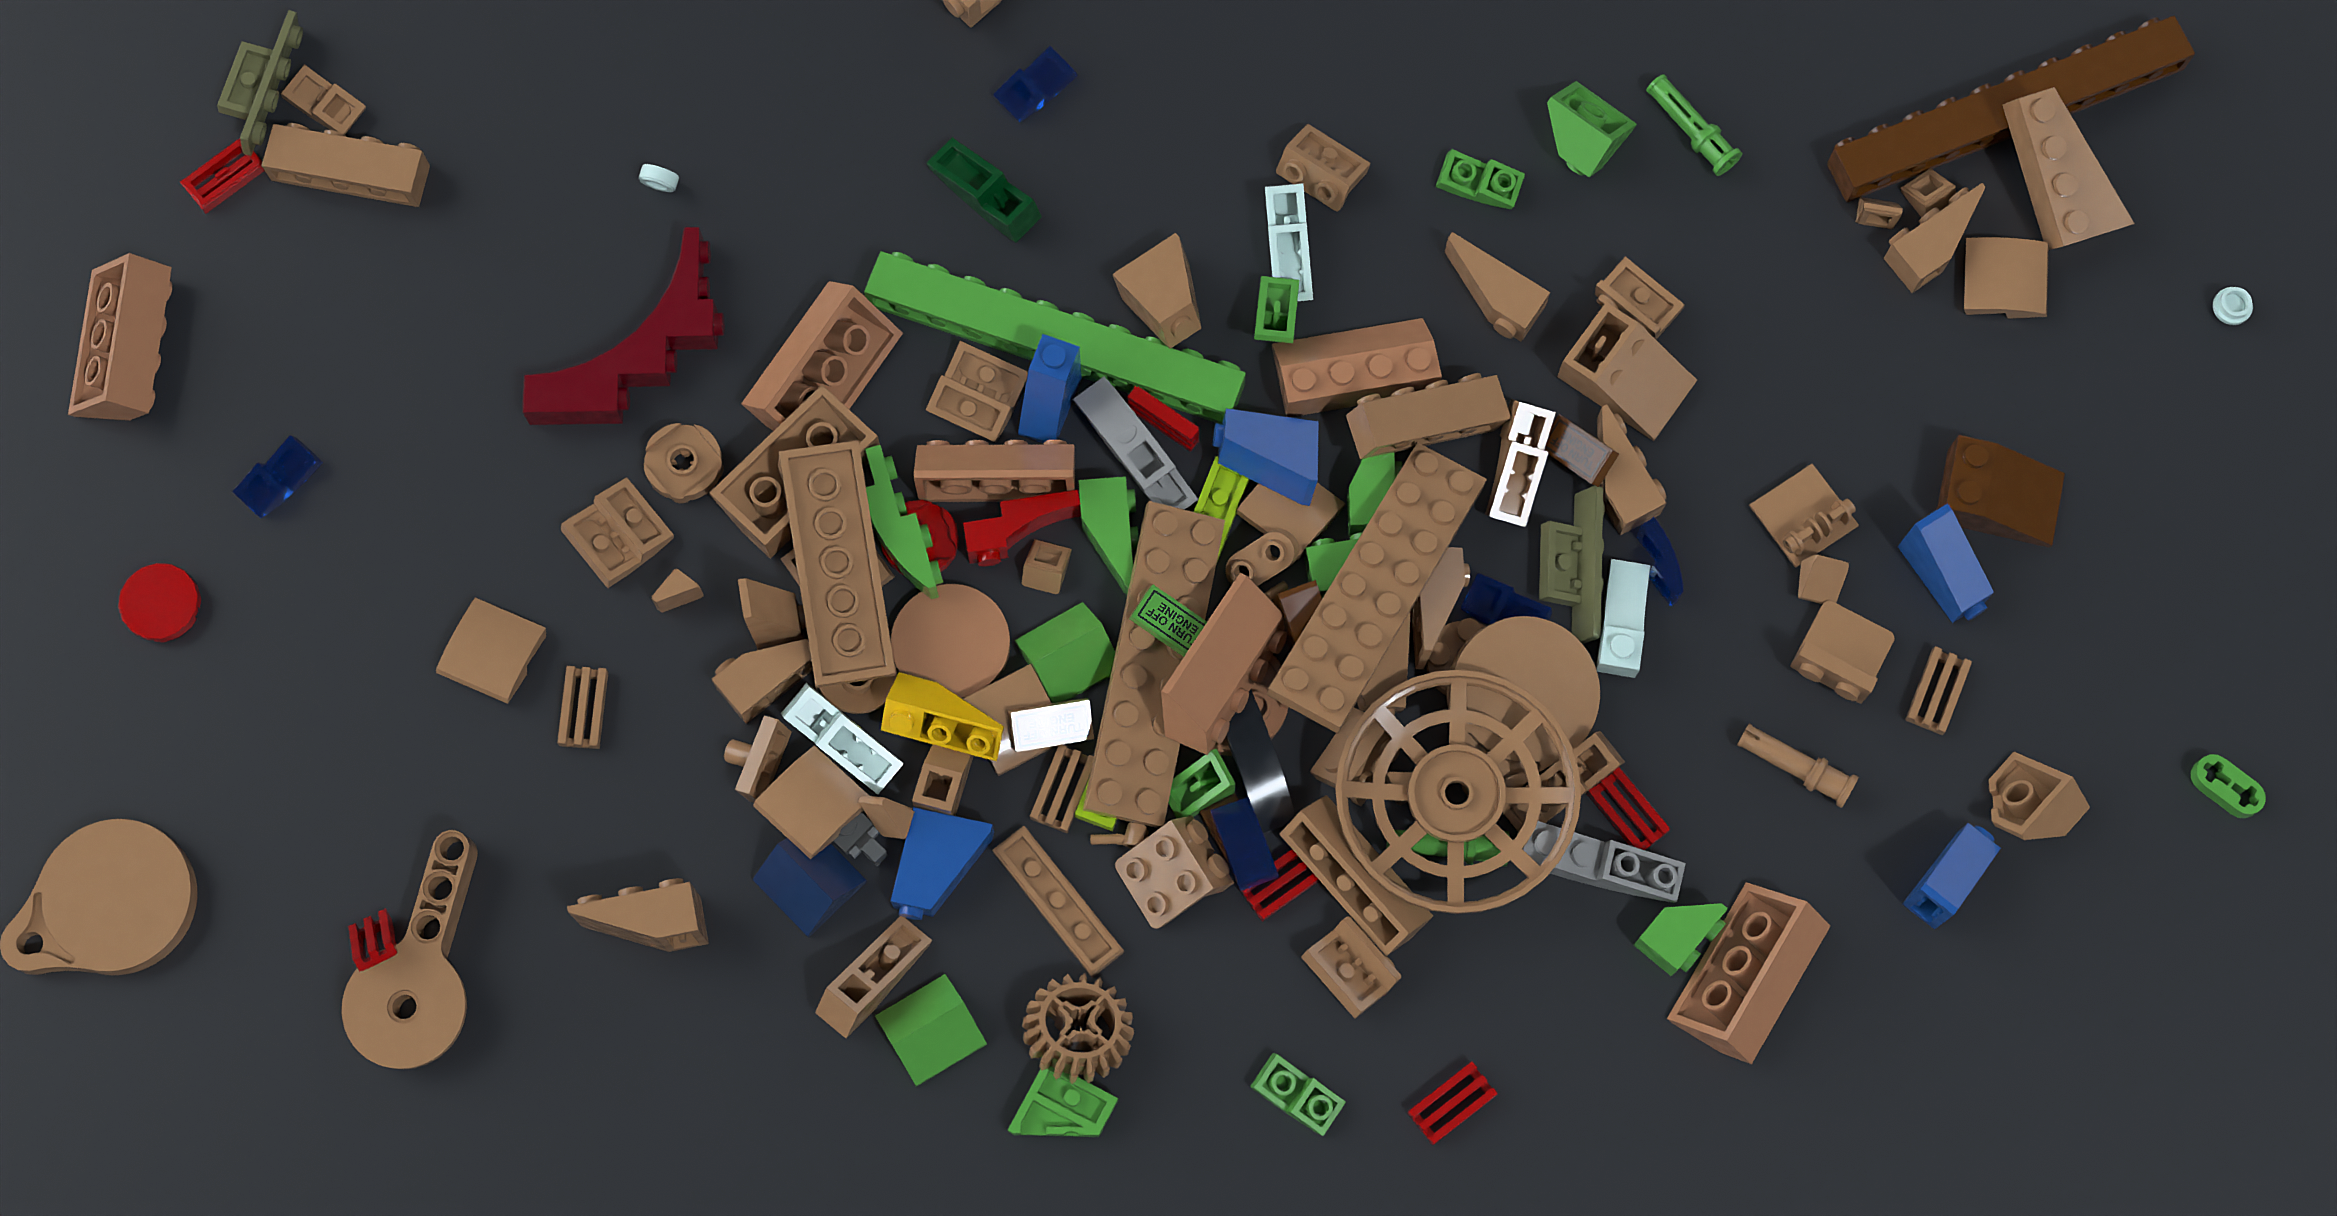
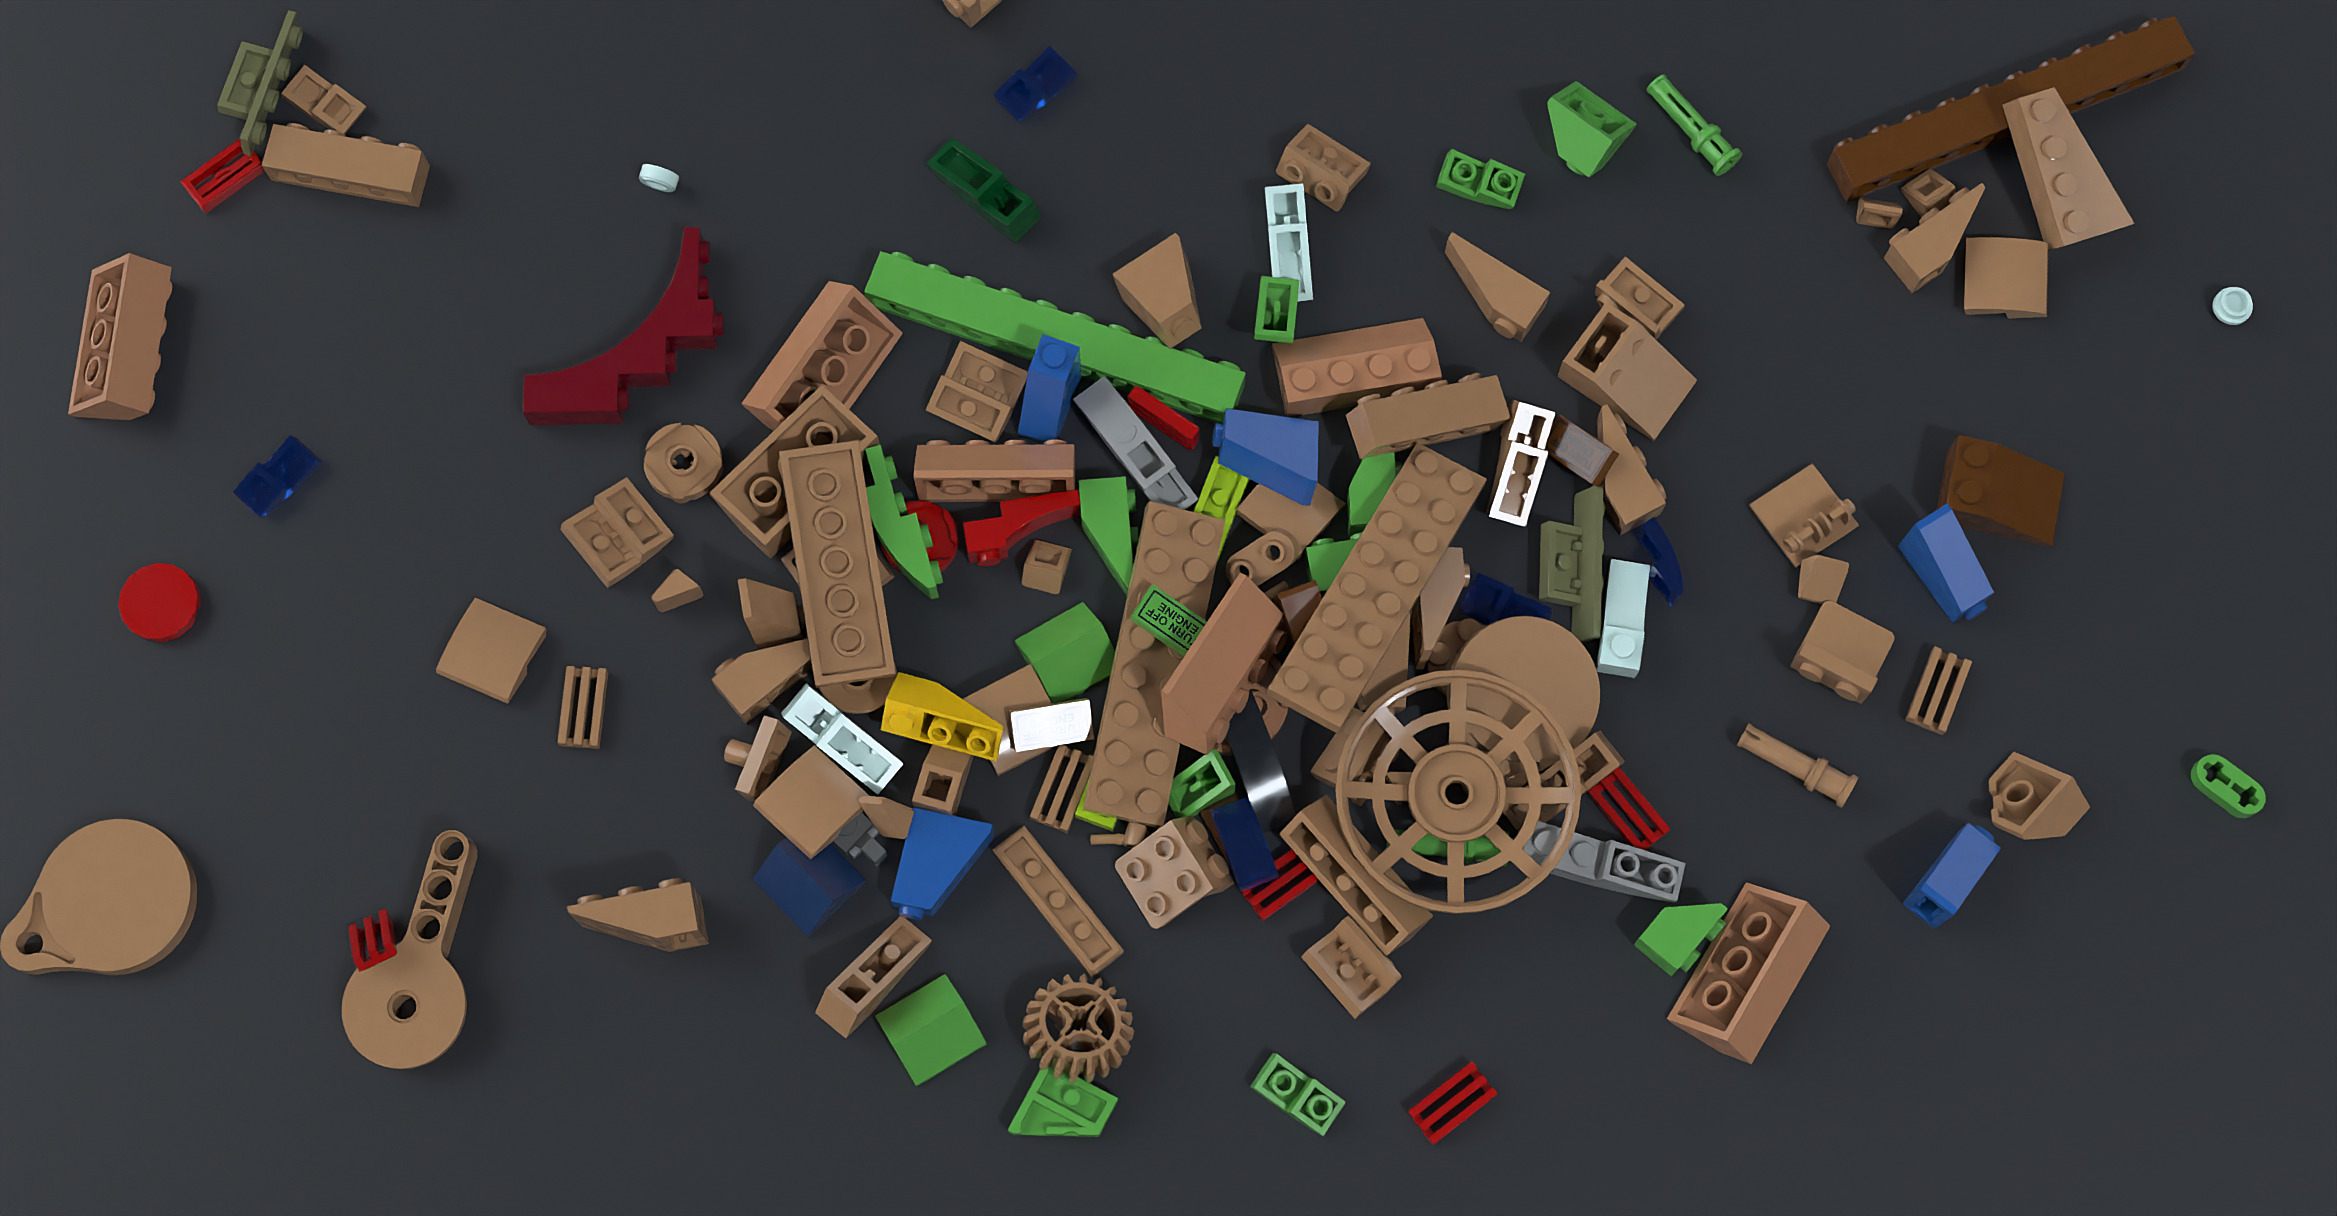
nougat tile [891,584,1010,699] -> none

